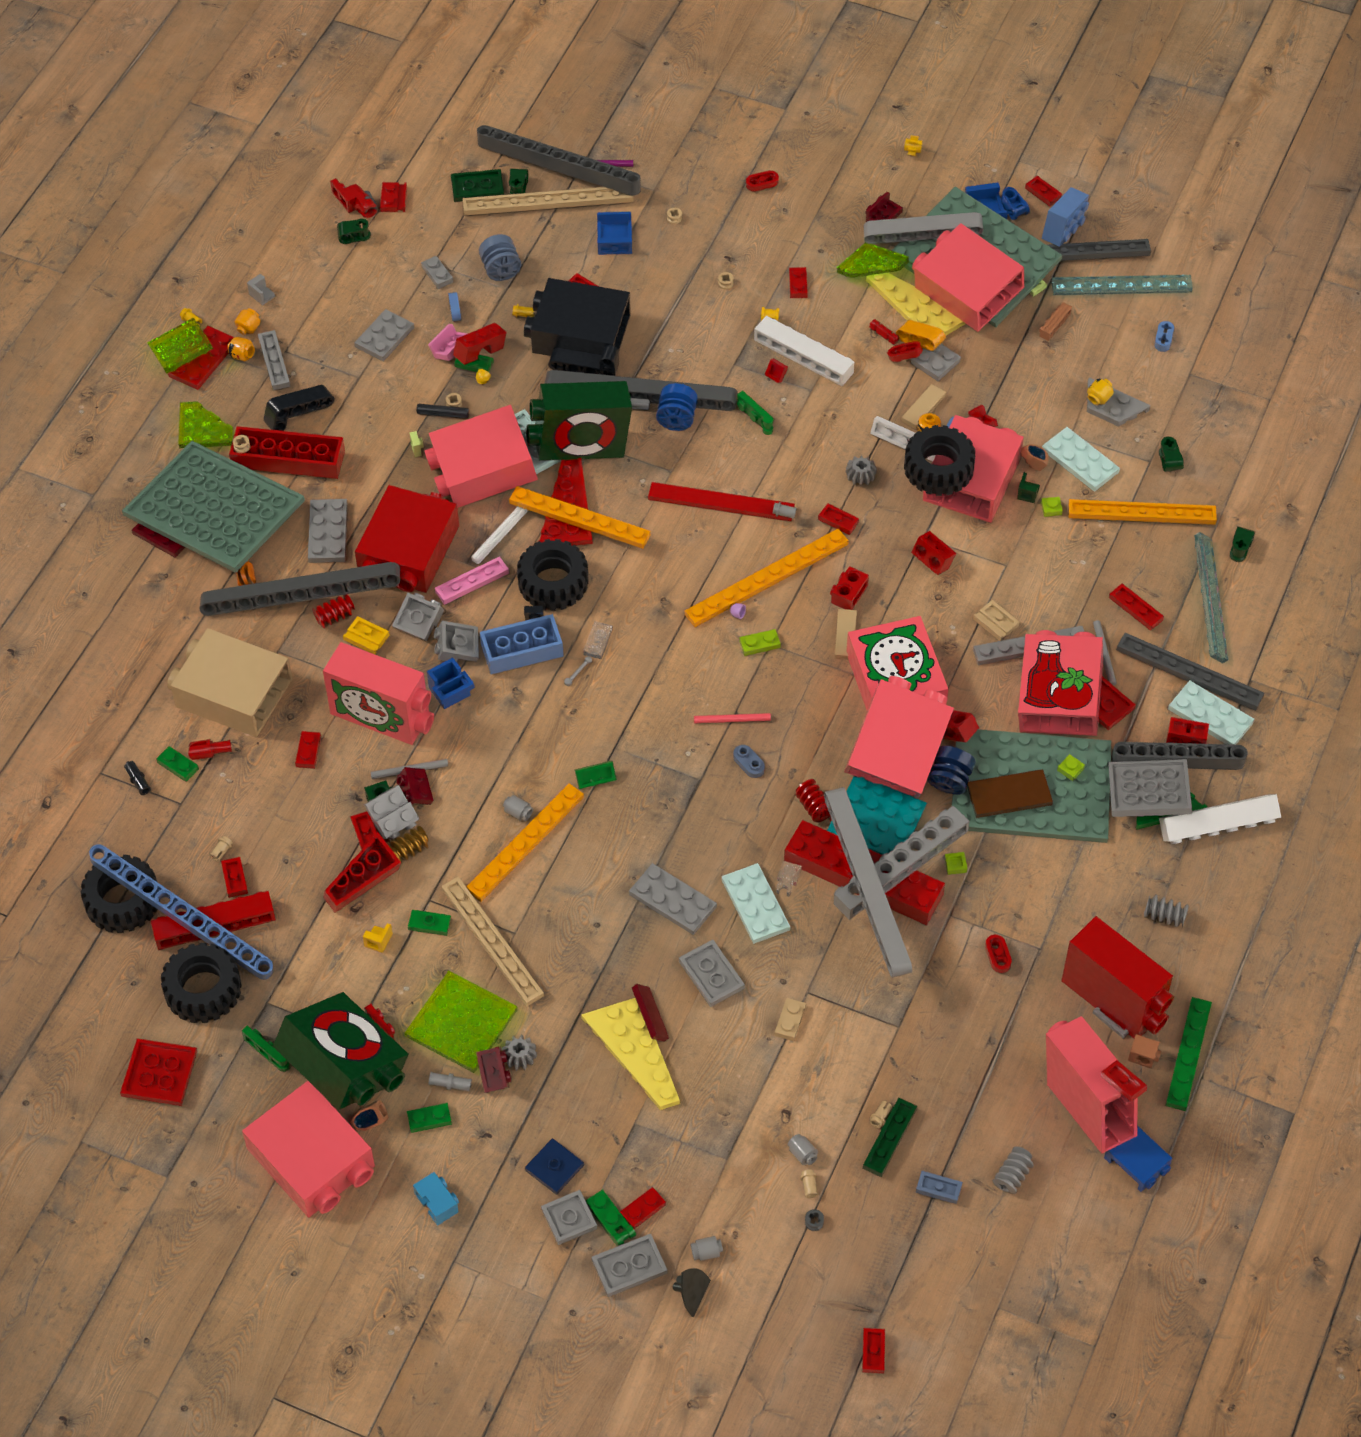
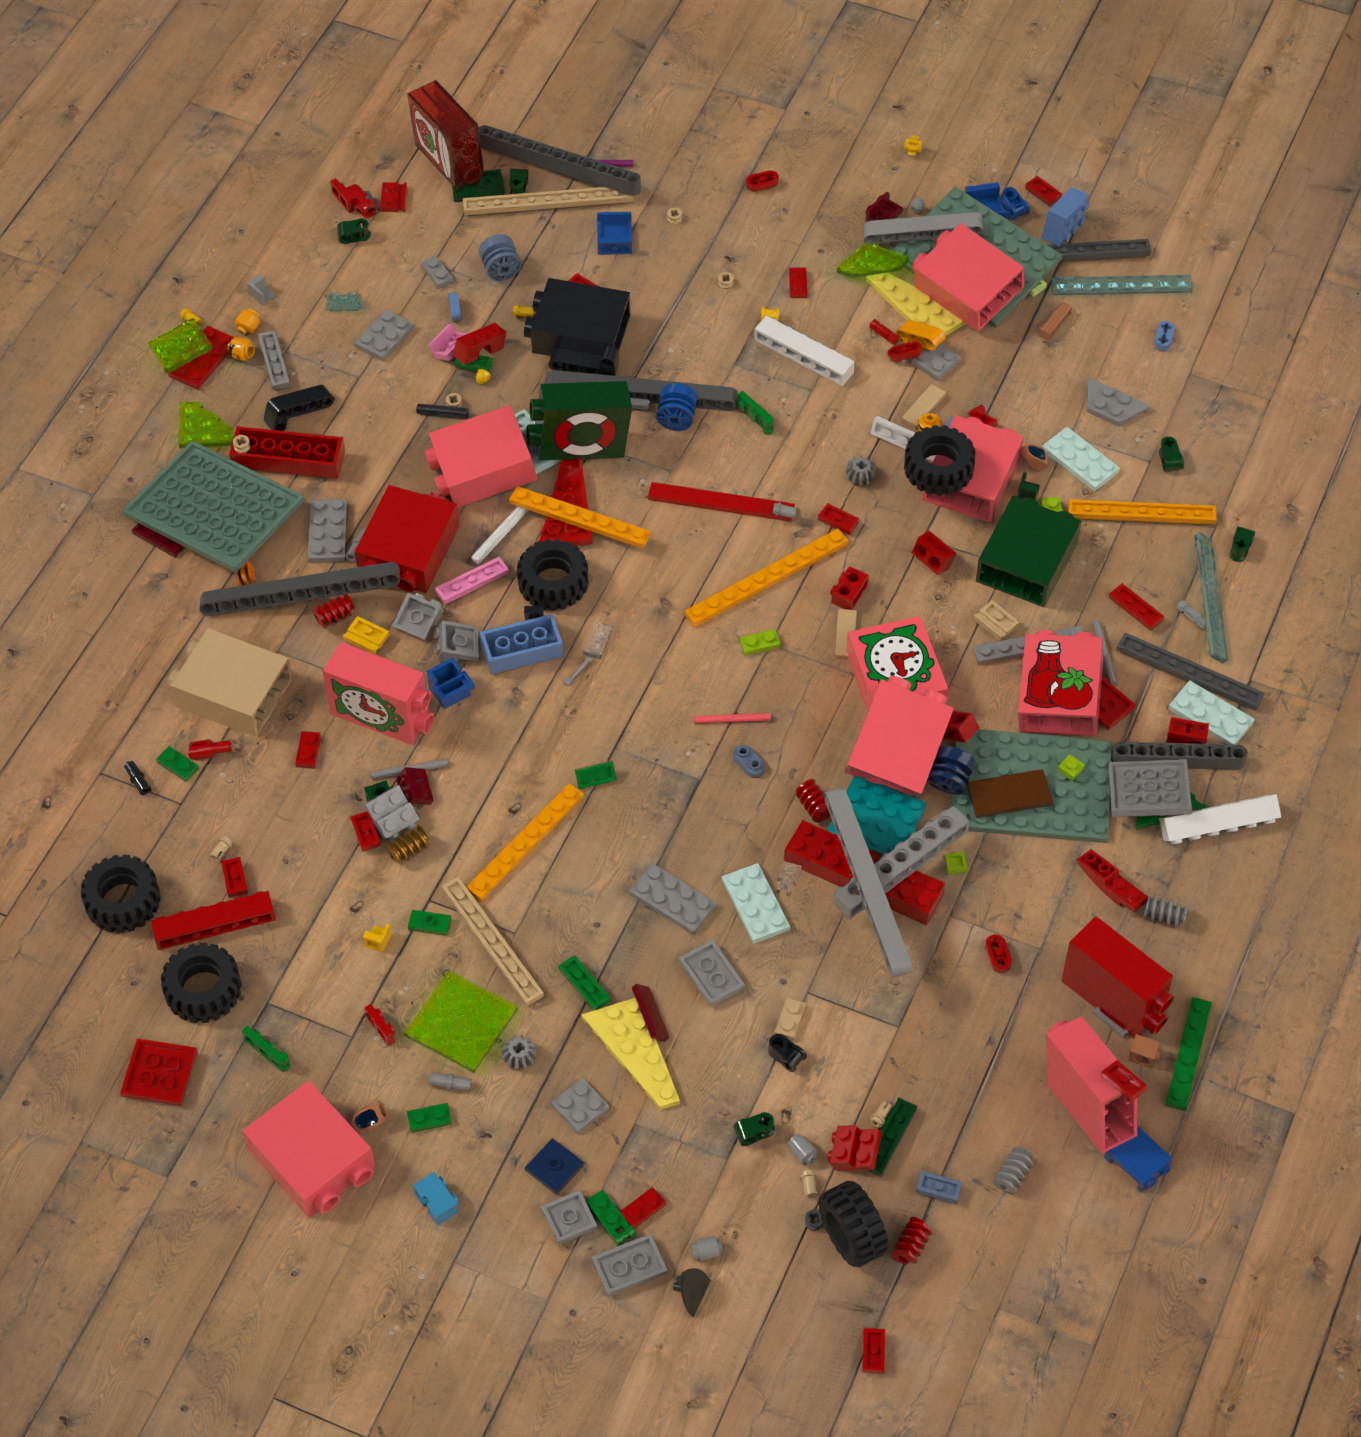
medium blue beam [89,844,273,980] -> none
dark green brick [273,992,409,1110] -> none
red wedge [323,832,401,913] -> none
yellowish green plate [409,431,424,457] -> none
dark red bracket [476,1046,512,1093] -> none
light grey brick [503,795,533,821] -> none
lavender hinge [730,603,746,619] -> none
red tile [765,358,788,383] -> none
yellow head [1087,378,1114,405] -> none
none -> clear light blue hinge [325,292,362,311]
none -> light grey pin [345,528,366,562]
none -> clear red brick [407,80,485,189]
none -> light grey plate [551,1078,610,1134]
none -> green plate [558,955,611,1011]
none -> dark green piece [733,1112,775,1146]
none -> black piece [768,1033,807,1072]
none -> black tyre [818,1180,889,1267]
none -> red plate [828,1125,882,1171]
none -> red piece [891,1216,932,1265]
none -> light grey hinge [910,198,924,213]
none -> dark green brick [976,496,1081,608]
none -> red slope [1077,849,1148,912]
none -> light grey axle [1176,600,1209,630]

